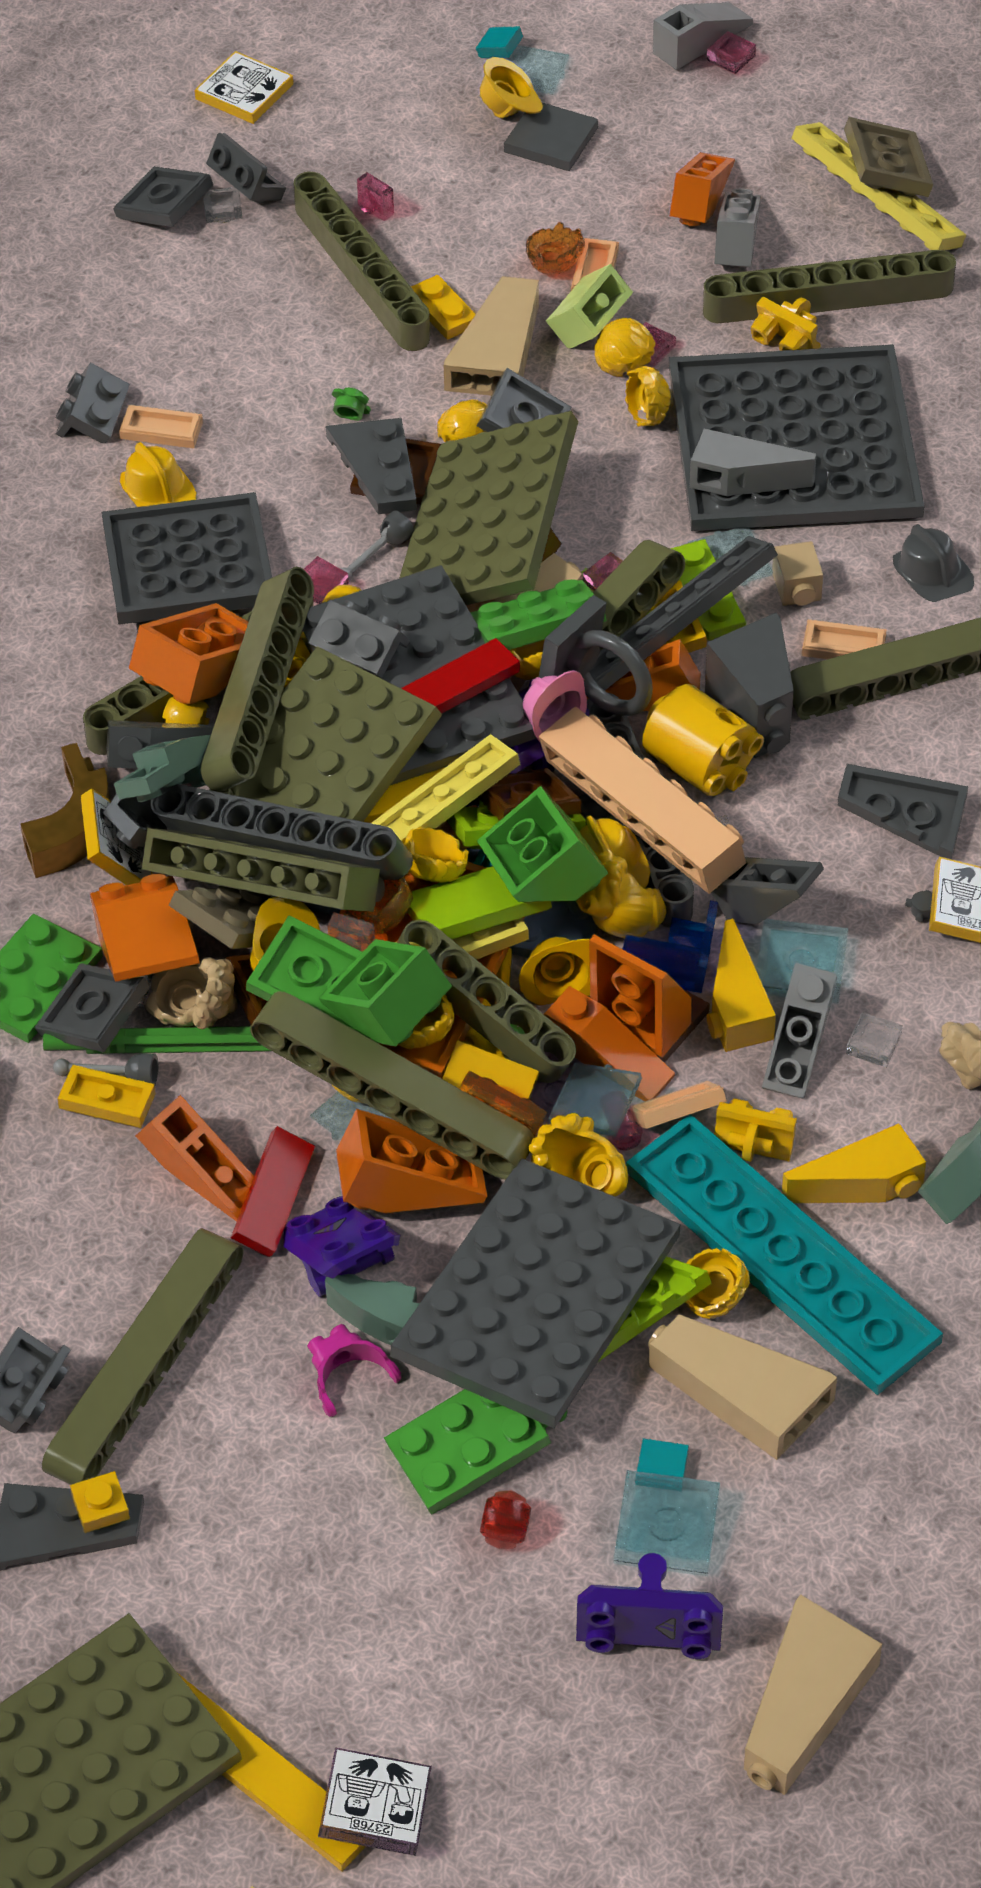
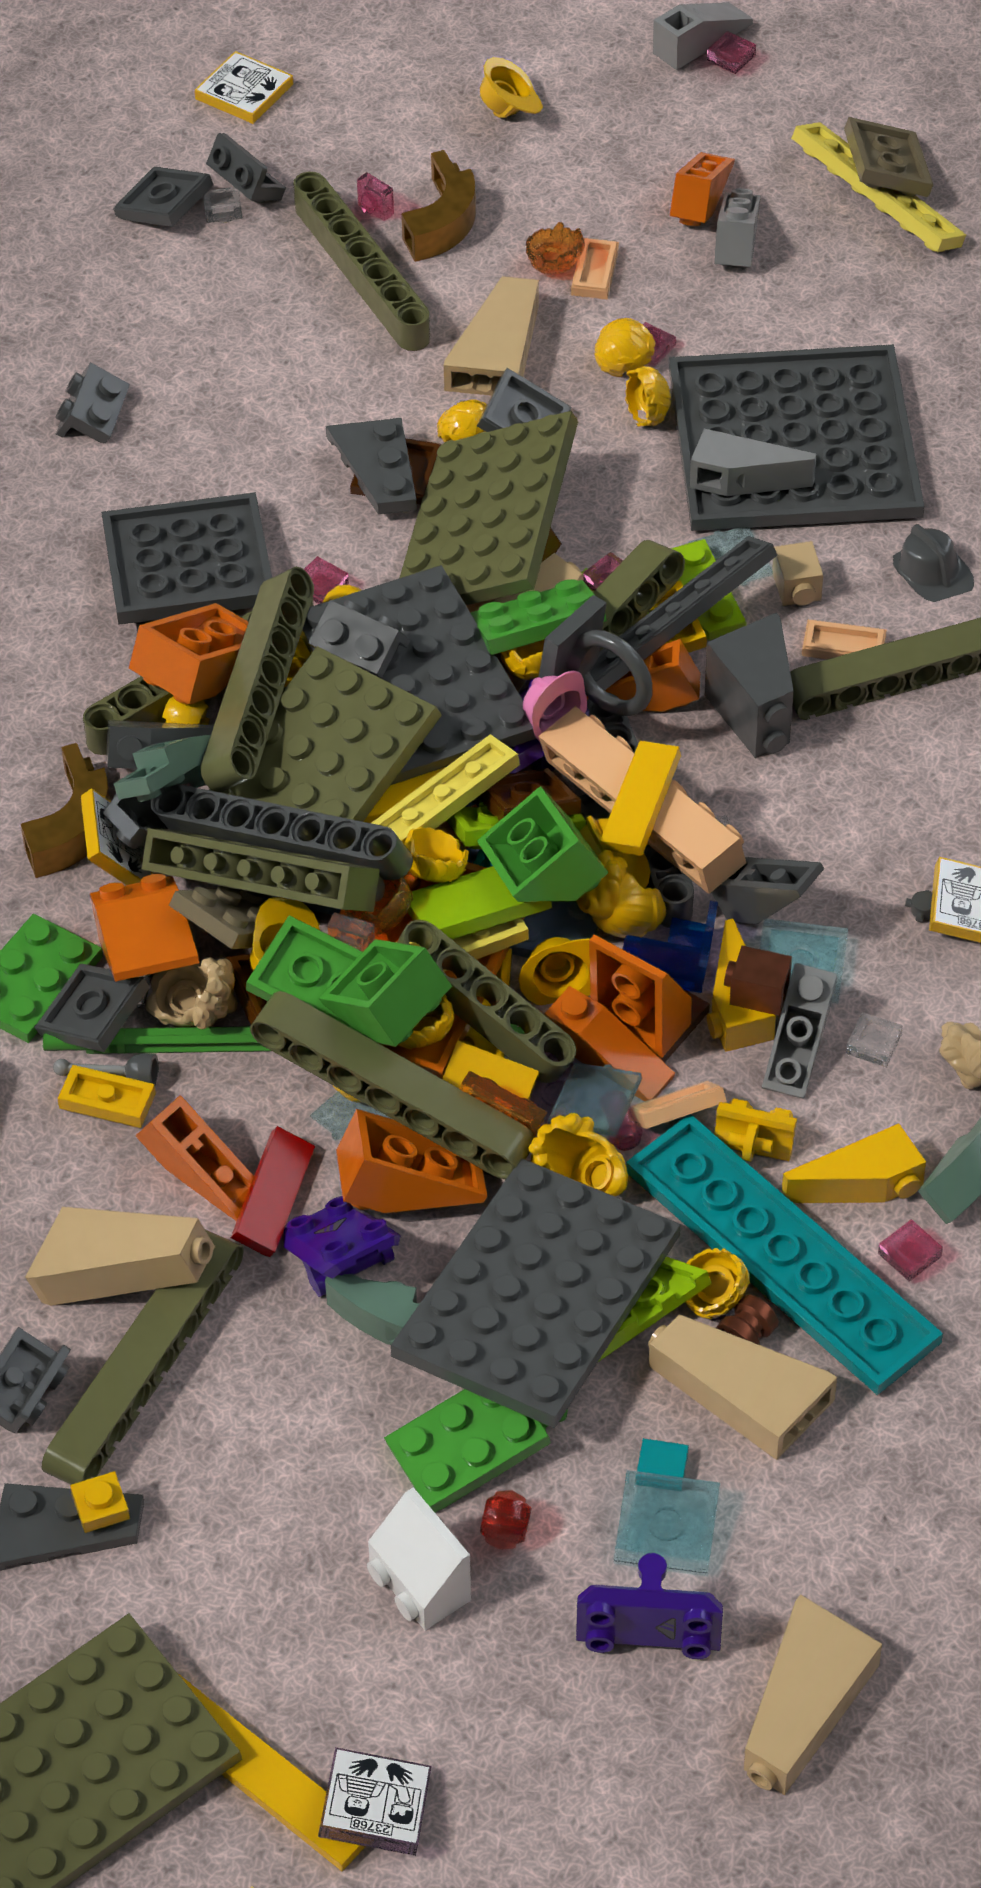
light nougat tile [119,405,203,448] -> none
yellow piece [120,442,196,507] -> none
dark pink helmet [307,1324,402,1417] -> none
bright green plate [332,387,371,421] -> none
dark grey hinge [337,511,414,583] -> none
red tile [401,638,520,714] -> none
yellow plate [411,275,476,340] -> none
teal tile [476,26,524,58] -> none
clear light blue piece [504,45,569,95] -> none
dark grey tile [504,103,598,171] -> none
yellowish green brick [546,264,633,349] -> none
yellow cylinder [642,684,764,796] -> none
olive beam [703,250,956,323] -> none
yellow hips [751,297,821,351] -> none
dark grey wing [838,764,968,860] -> none
none -> tan slope [25,1207,215,1306]
none -> white slope [367,1487,471,1631]
none -> pearl gold arch [401,150,476,262]
none -> yellow tile [600,741,682,856]
none -> copper wheel [716,1295,779,1345]
none -> copper brick [724,945,792,1016]
none -> clear pink plate [878,1219,943,1282]

